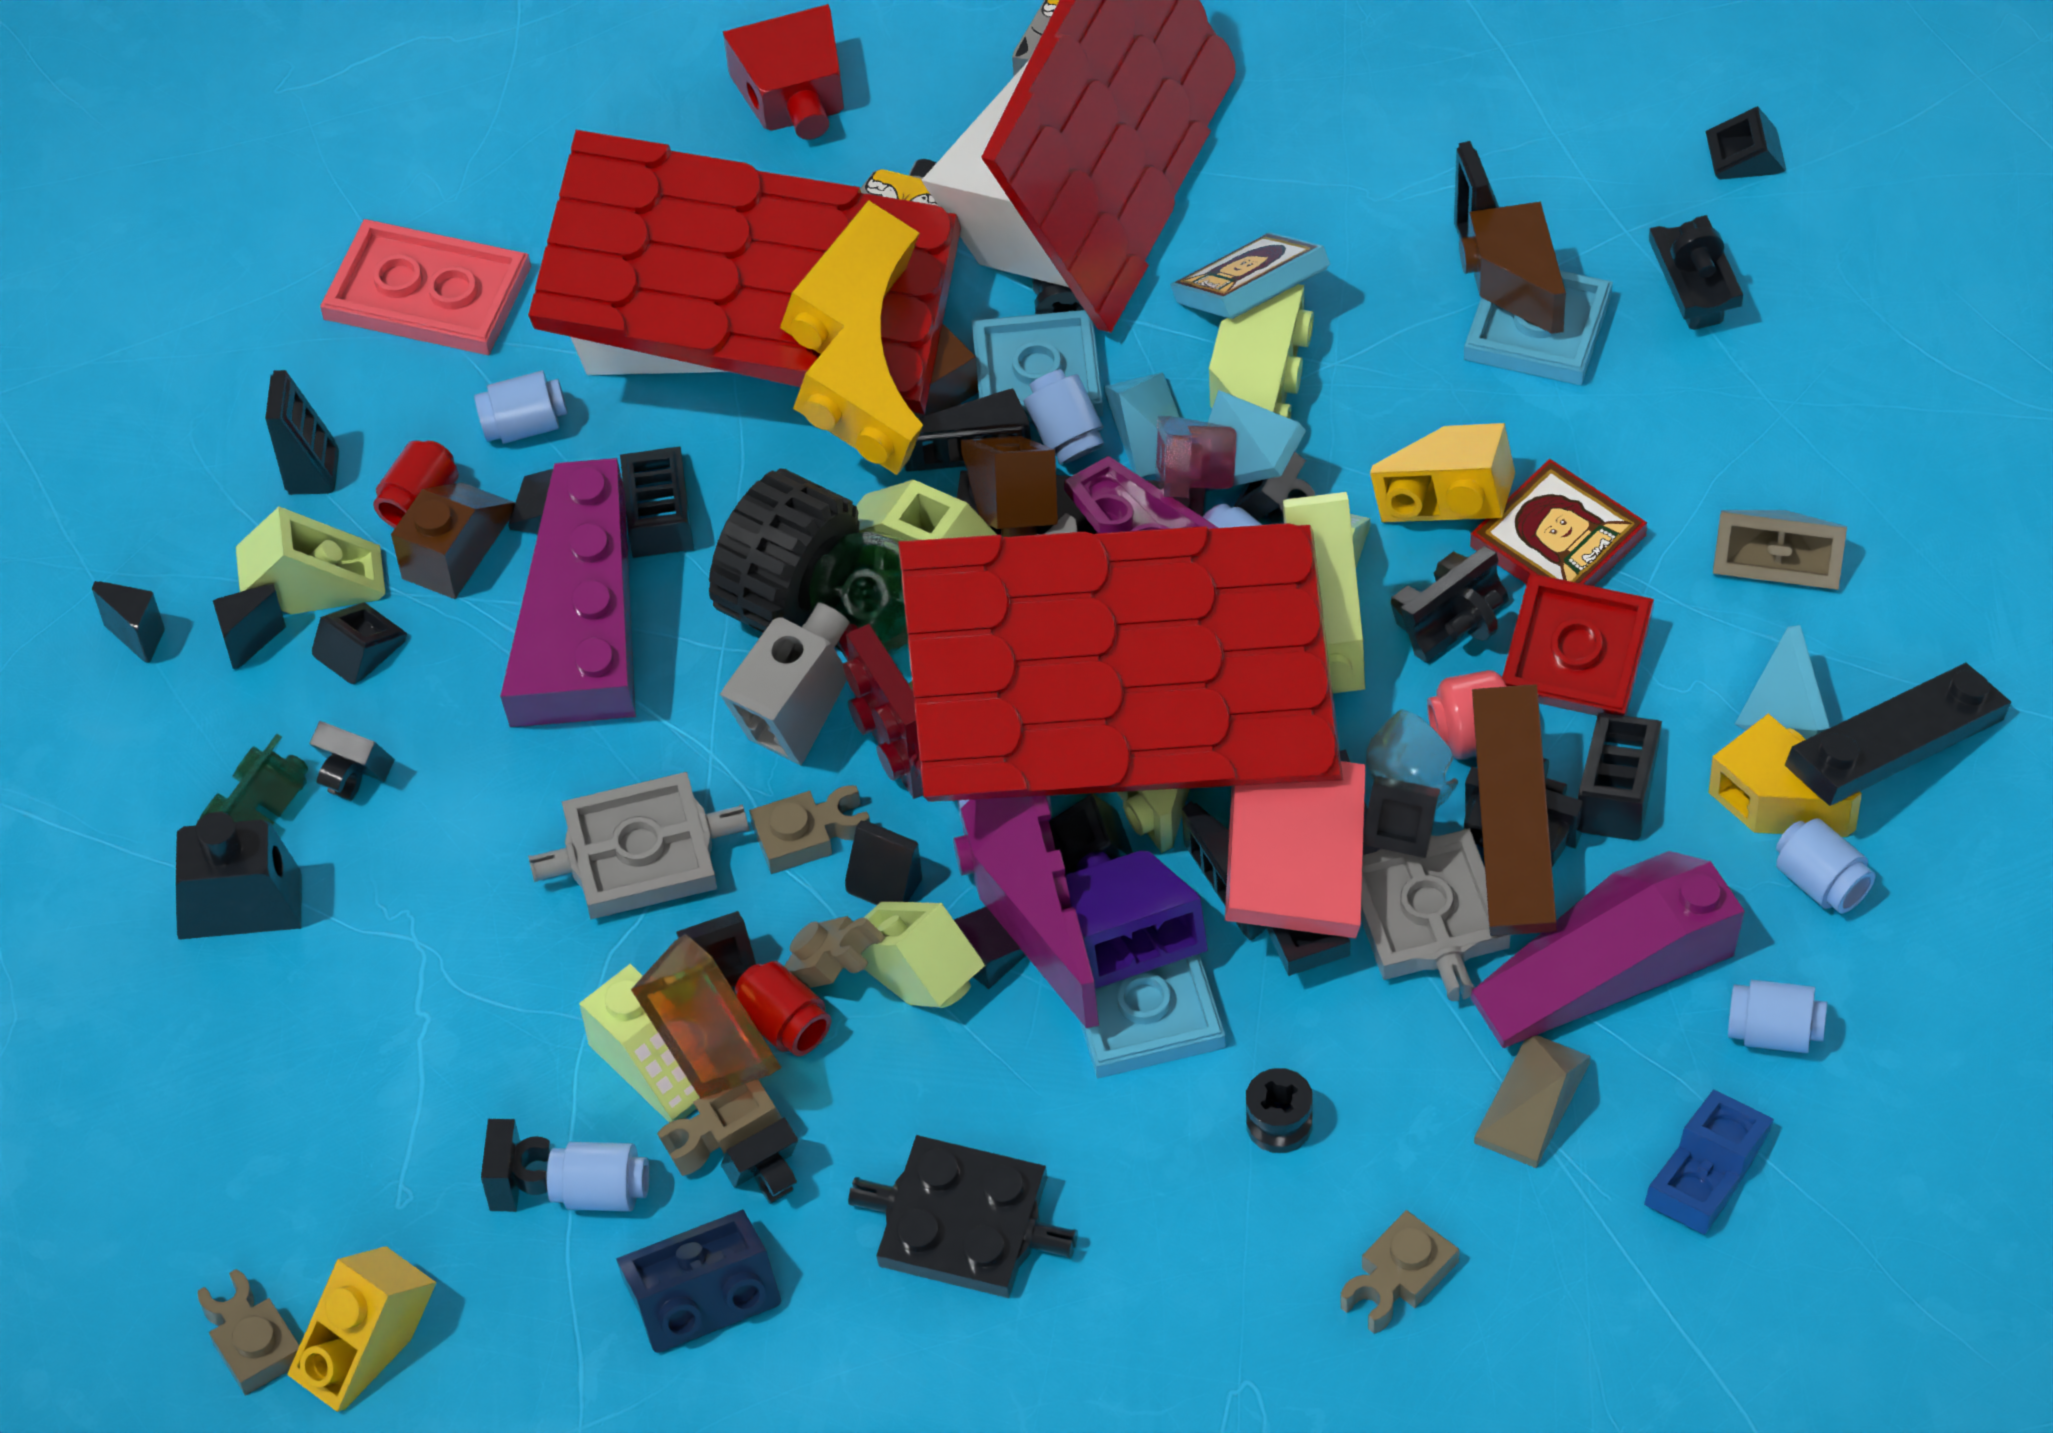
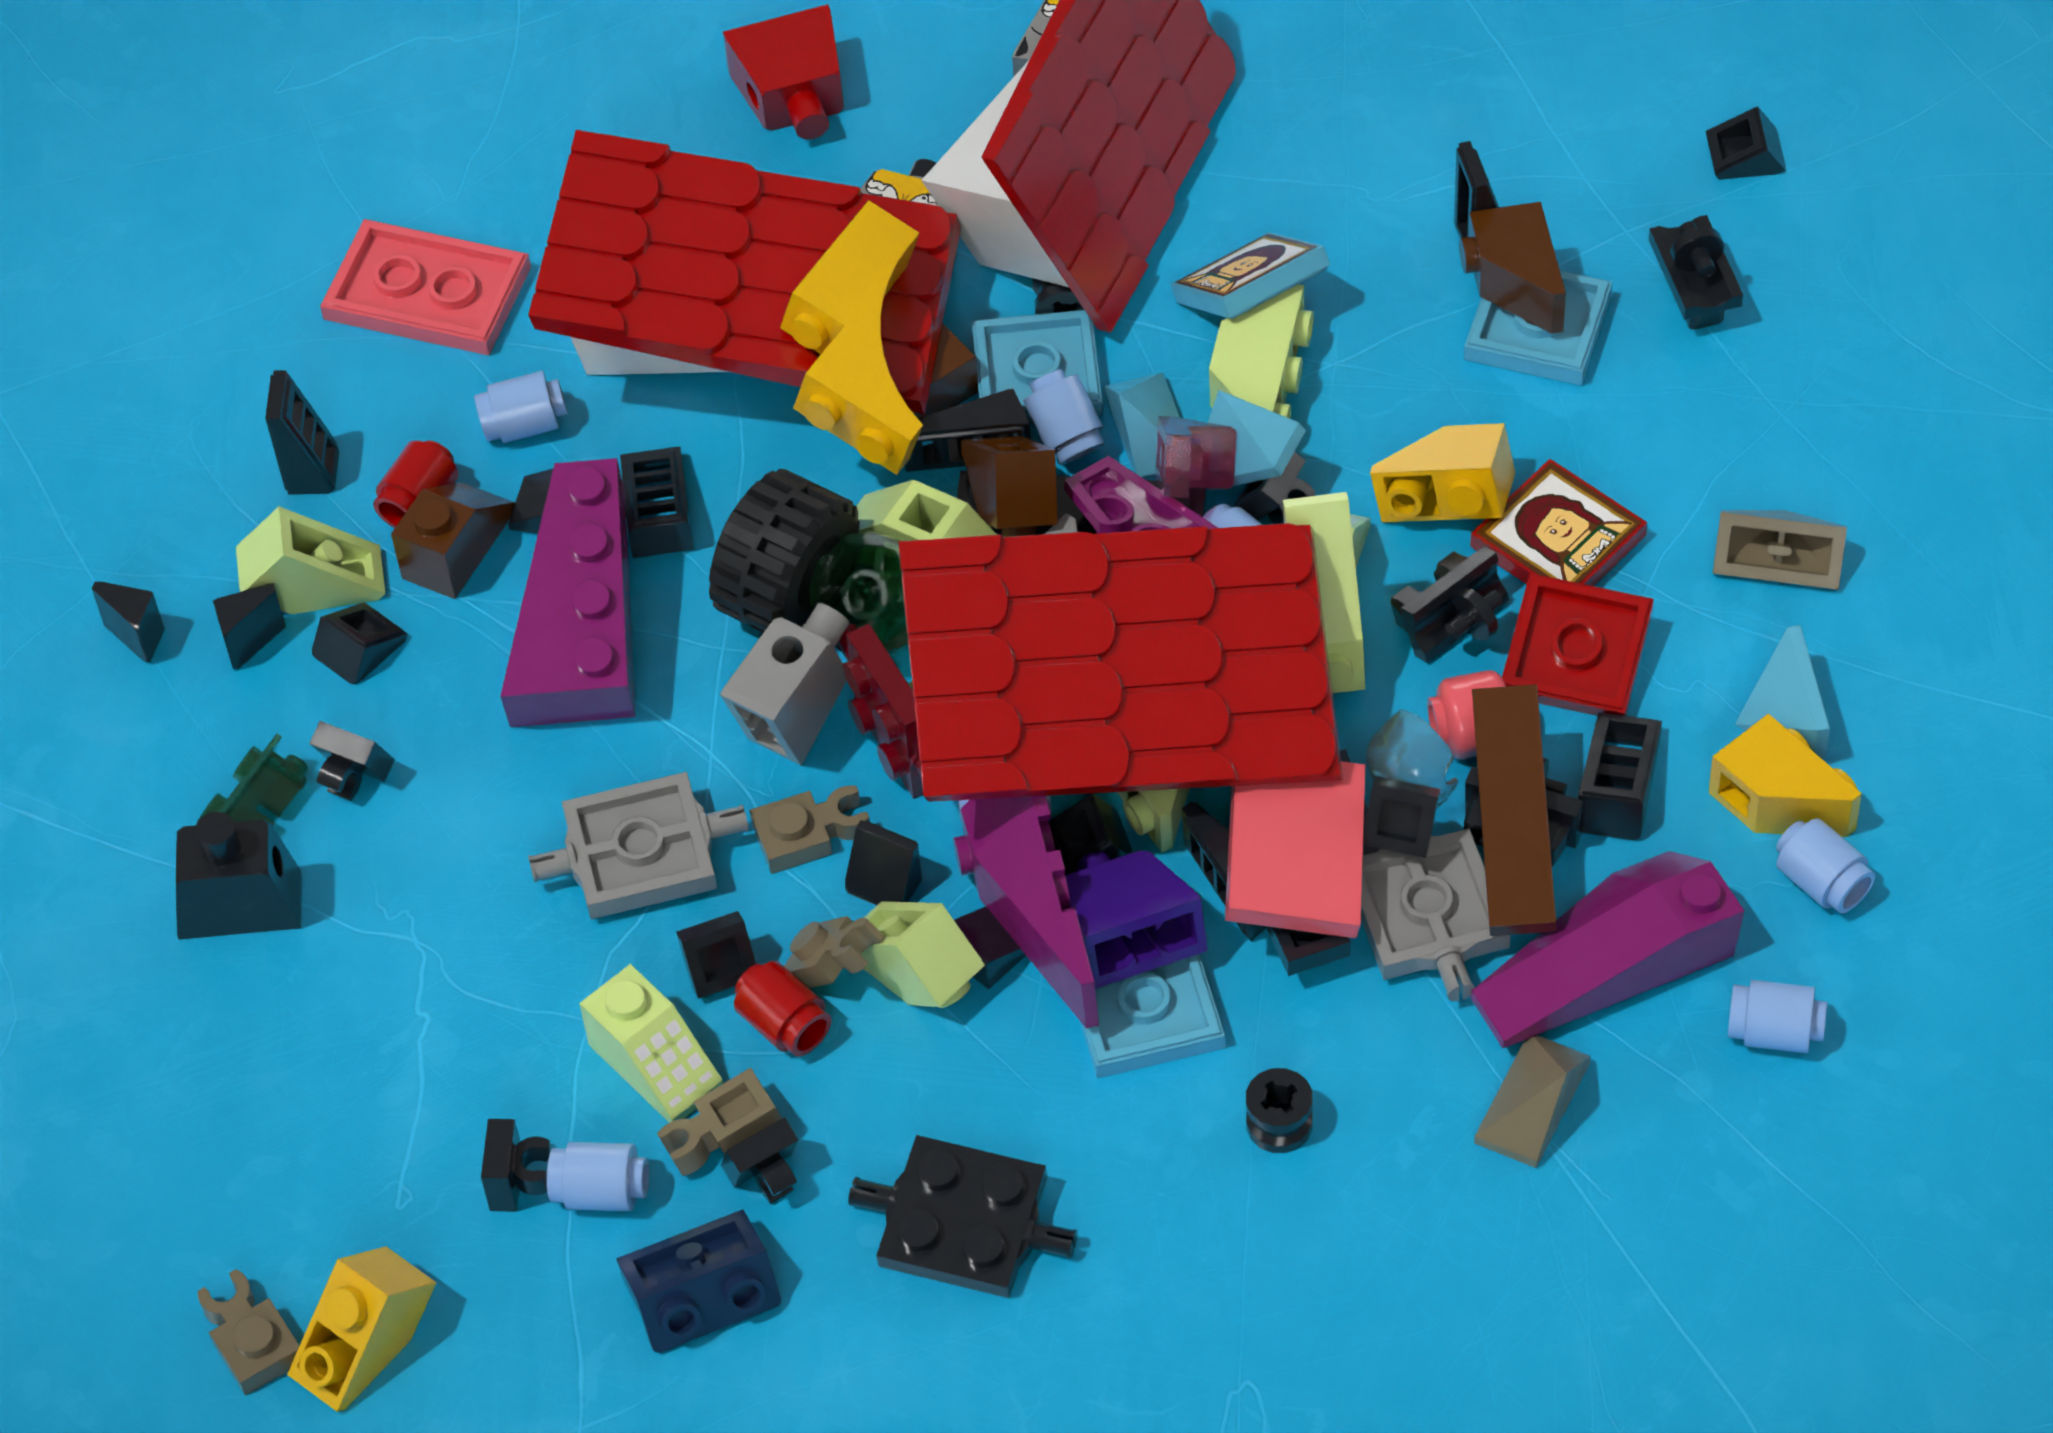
clear orange slope [631,934,782,1099] -> none
dark tan plate [1341,1210,1459,1334] -> none
blue slope [1644,1089,1774,1235] -> none
black plate [1785,662,2011,806] -> none

